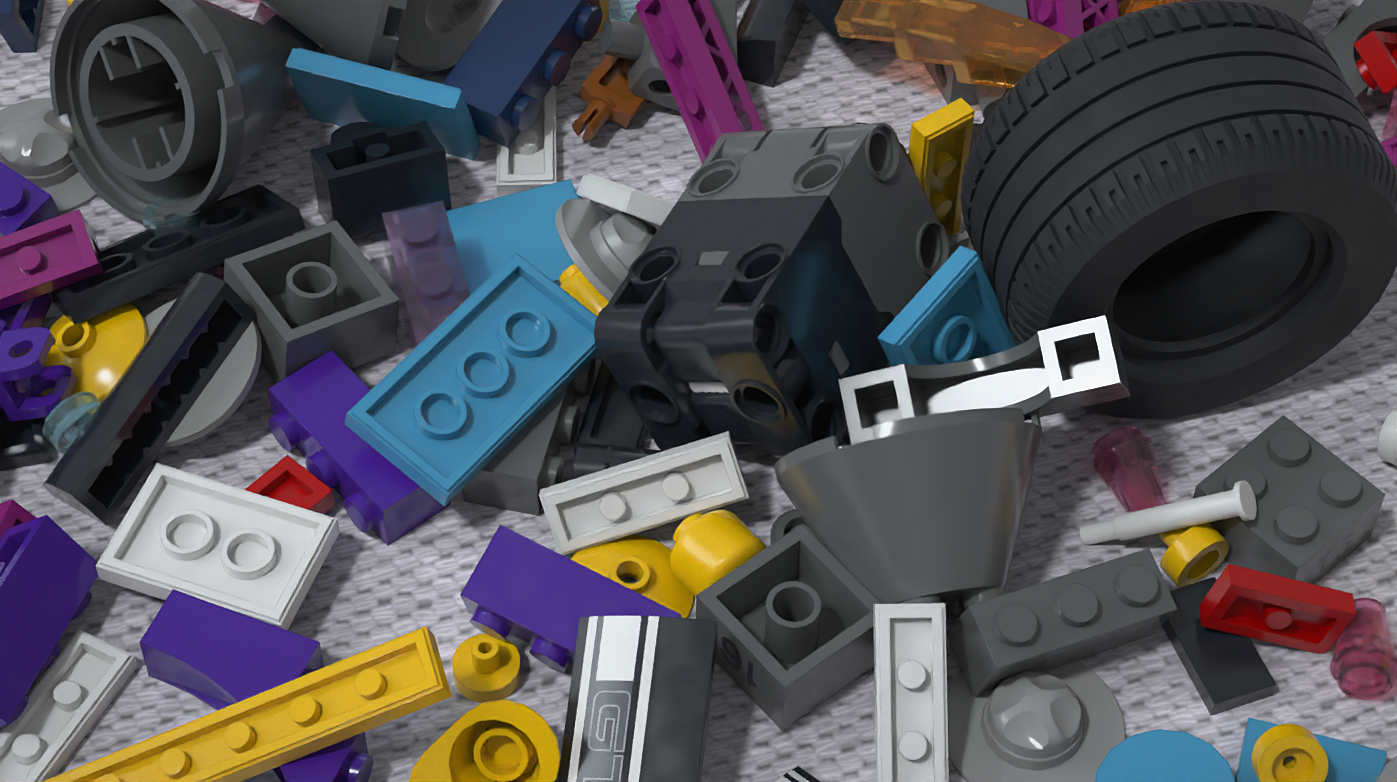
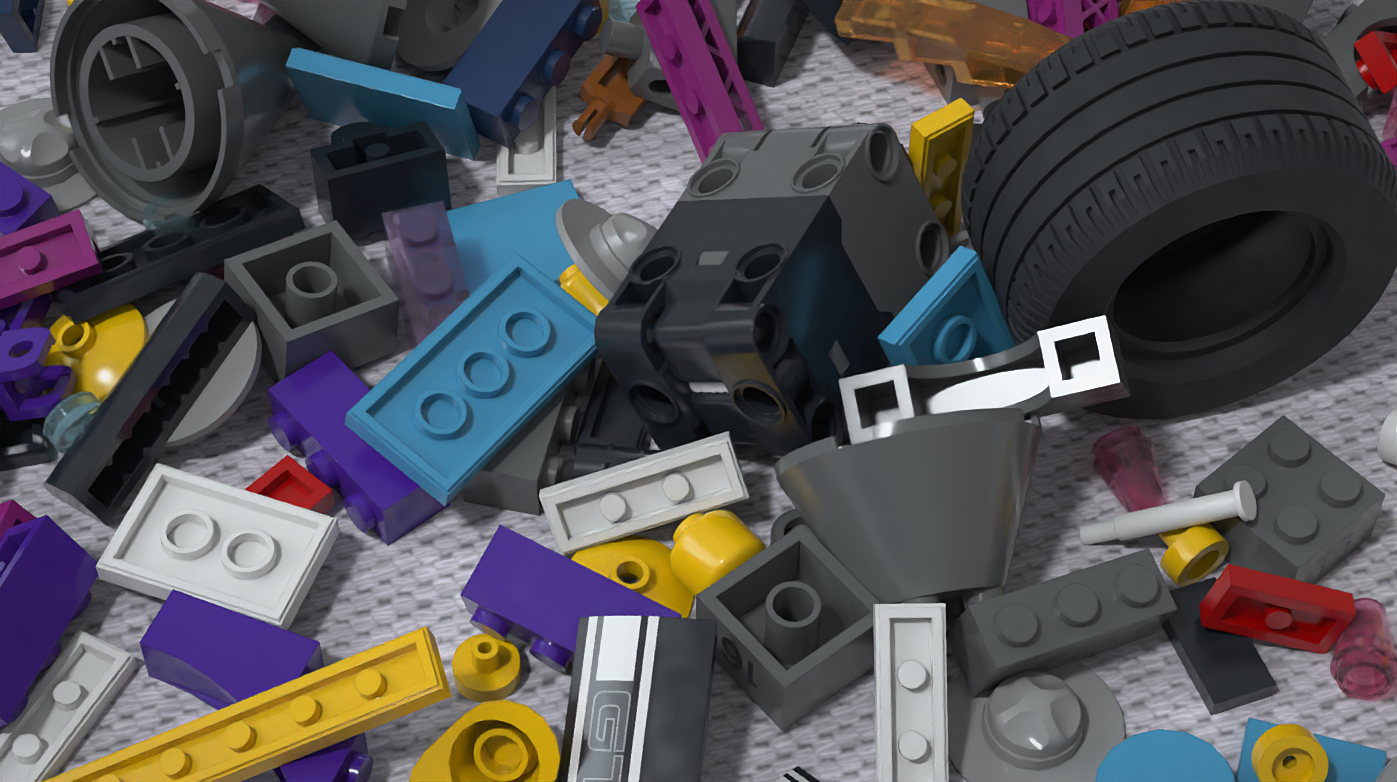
white tile [576,173,675,226] -> none

